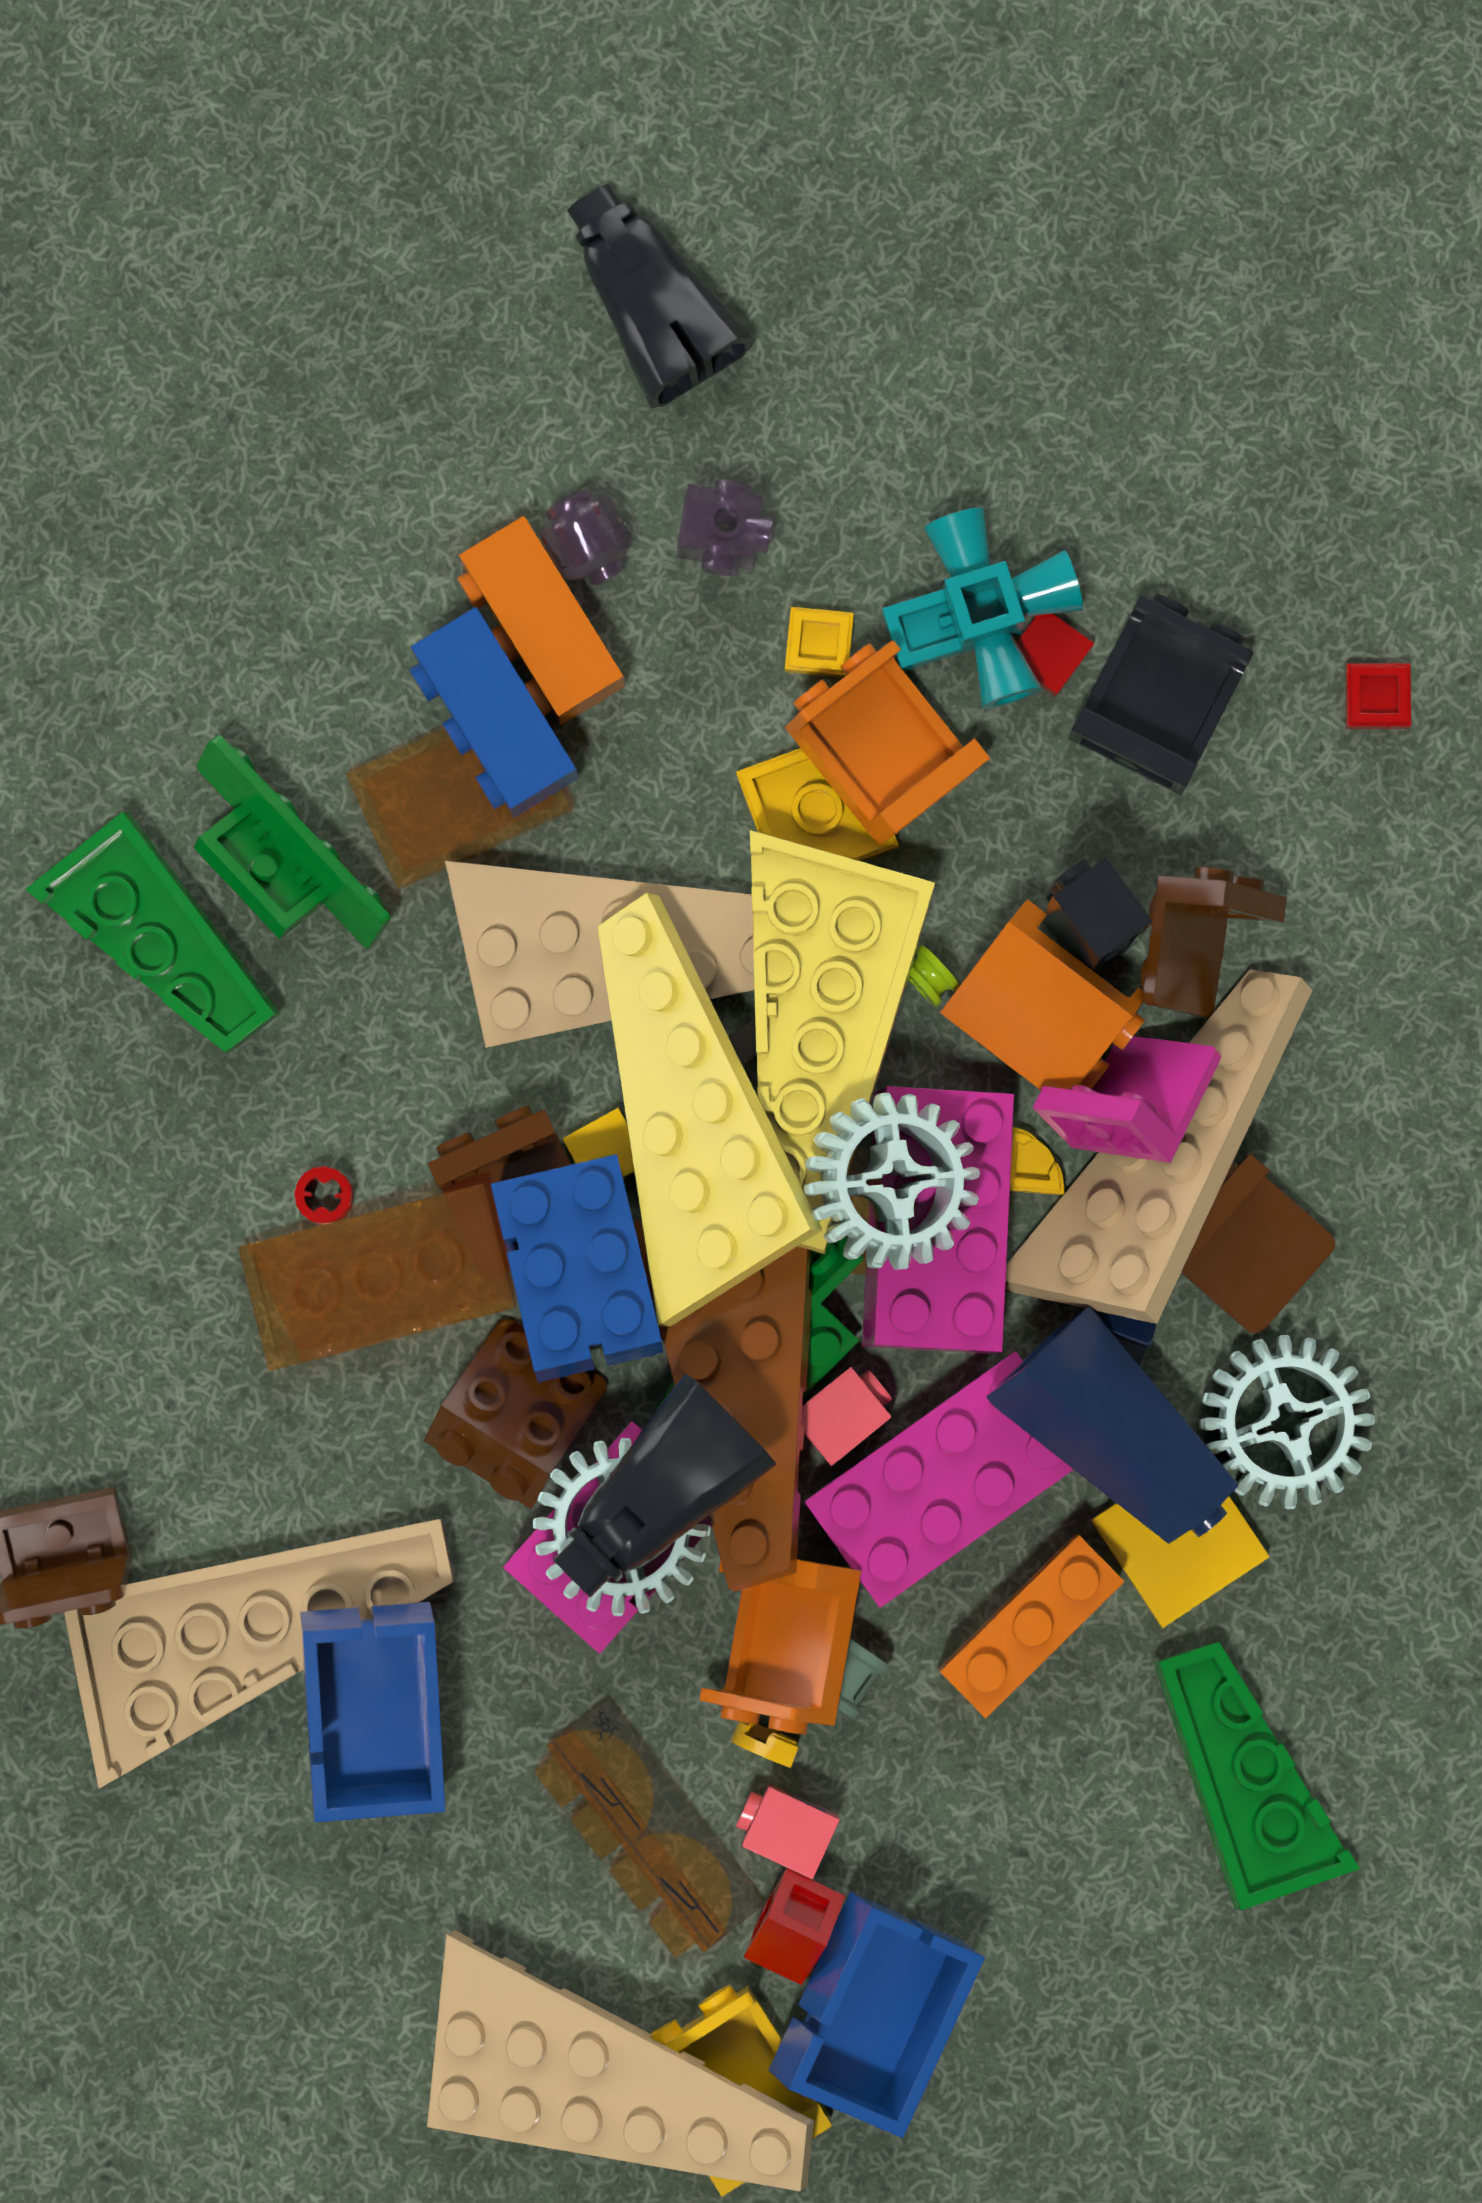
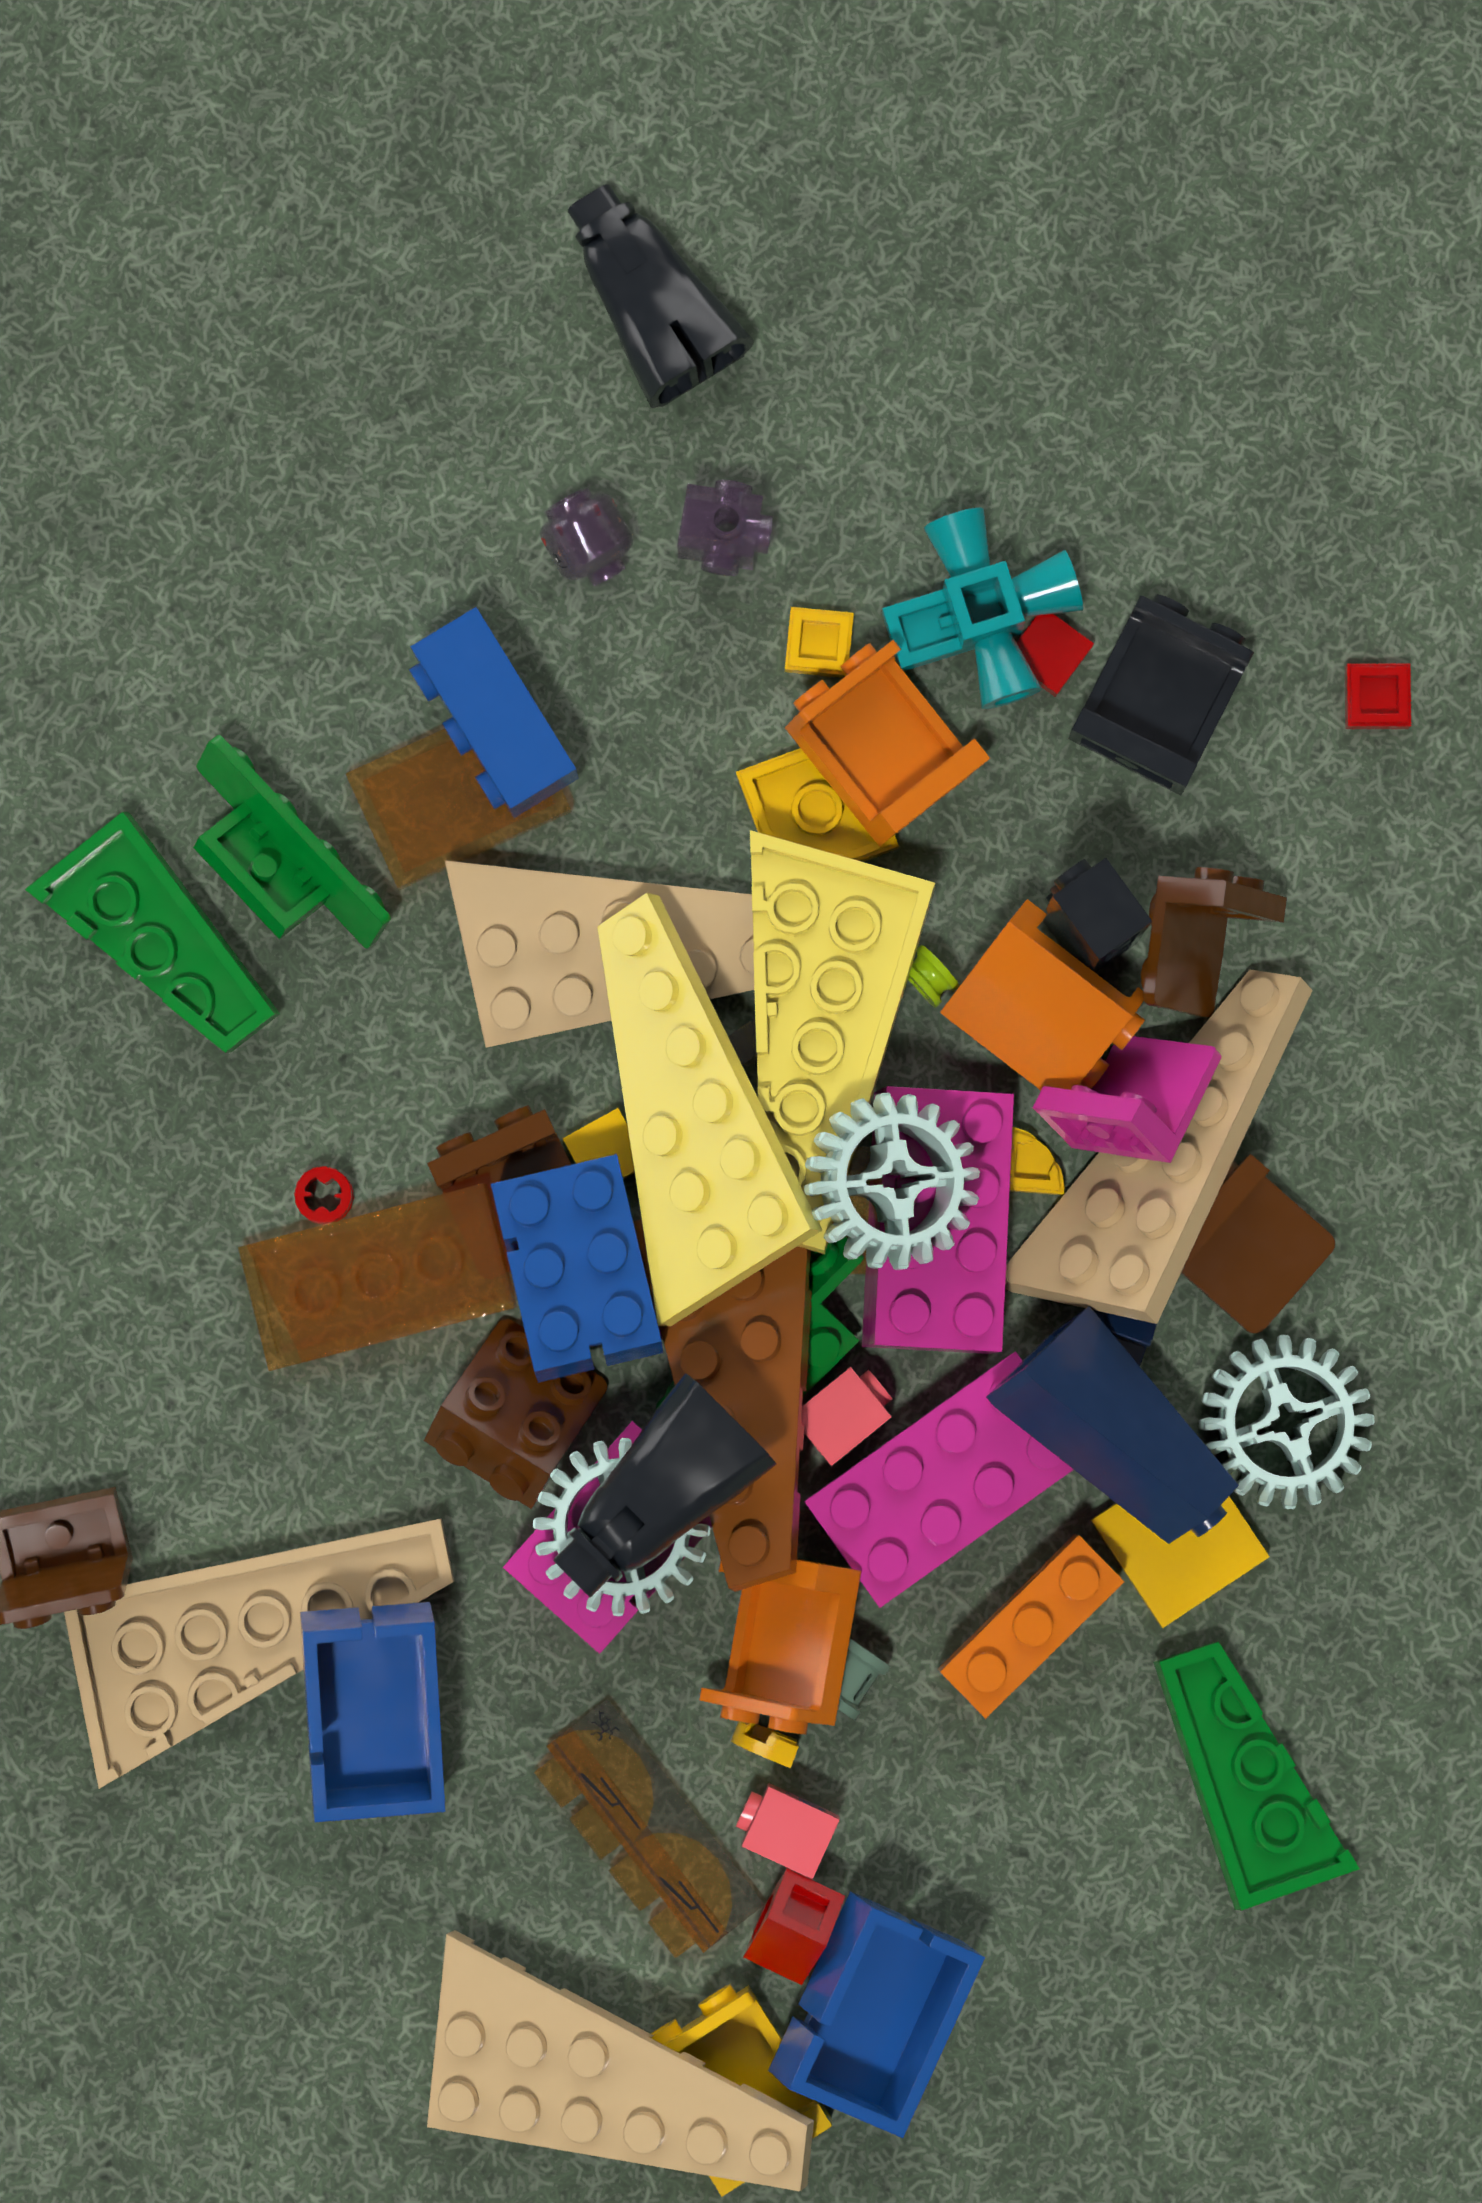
orange brick [457,516,625,725] -> none

